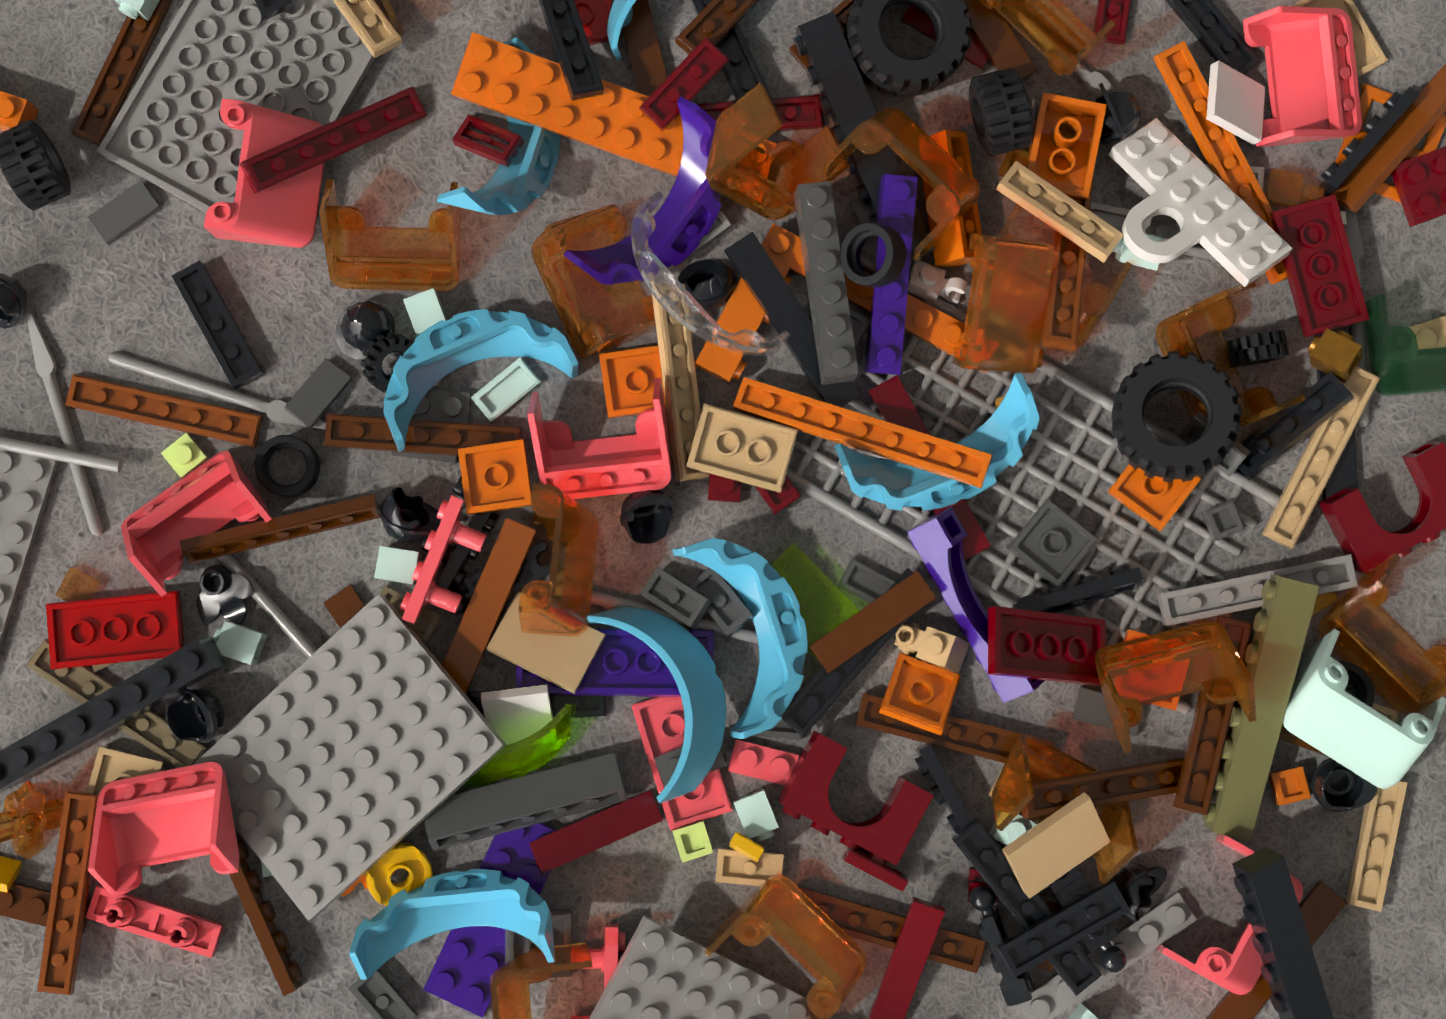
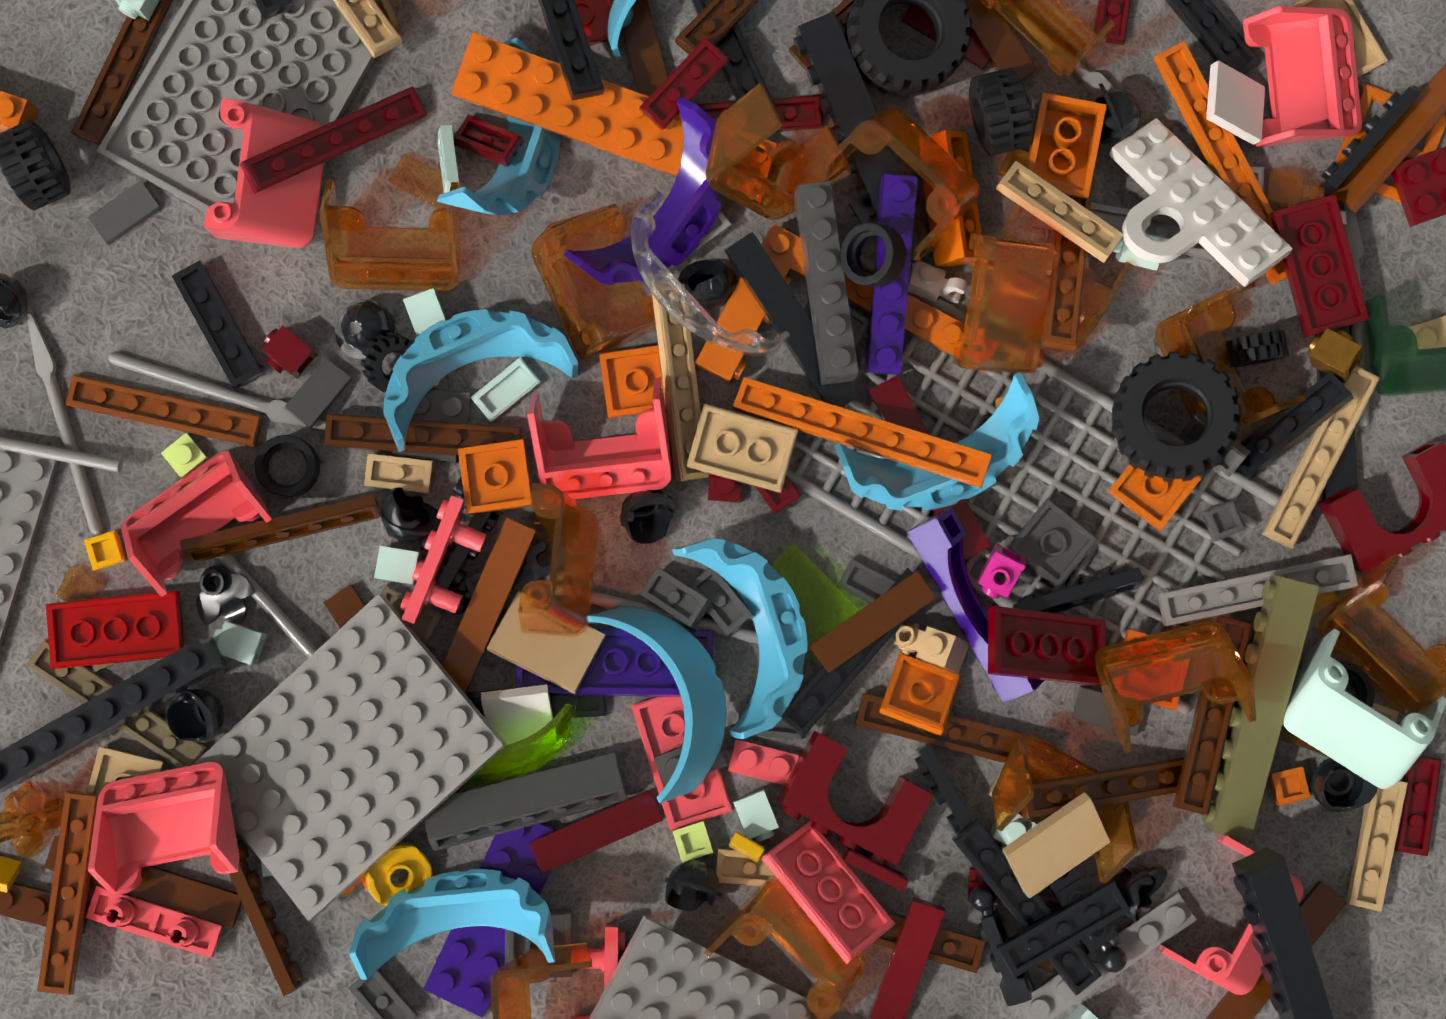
none -> reddish brown tile [44,835,242,928]
none -> yellow tile [84,530,126,571]
none -> dark red brick [262,325,318,379]
none -> tan plate [364,454,434,494]
none -> clear orange tile [388,153,460,213]
none -> light aqua tile [437,125,459,193]
none -> black piece [665,860,725,911]
none -> coral tile [762,820,895,964]
none -> dark pink brick [978,543,1026,599]
none -> dark red tile [1394,756,1441,856]

